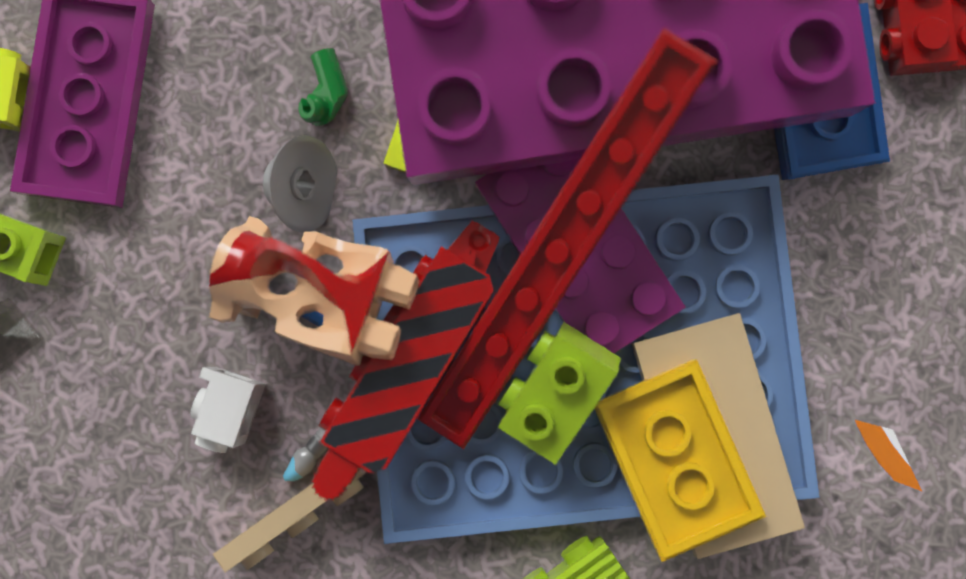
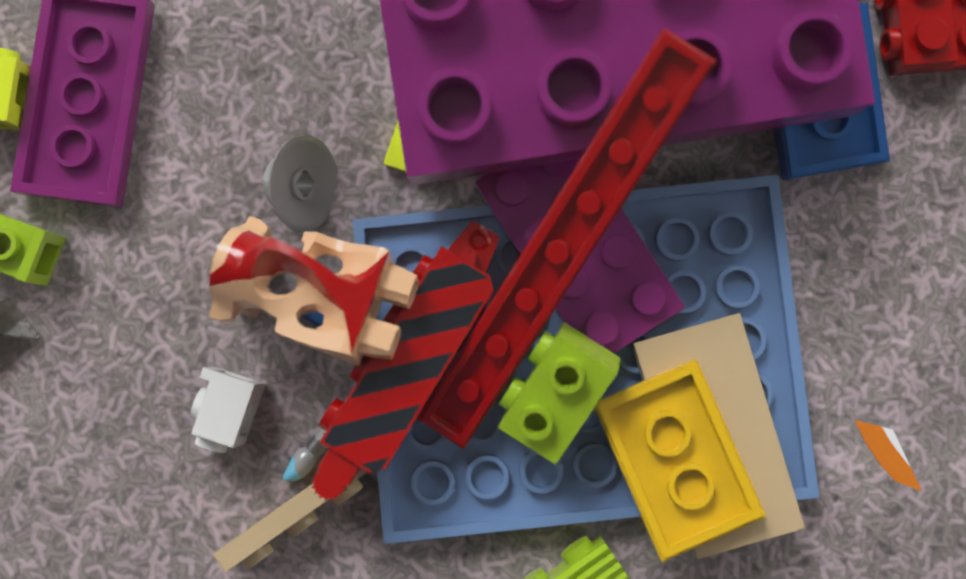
green arm [298,48,348,126] -> none

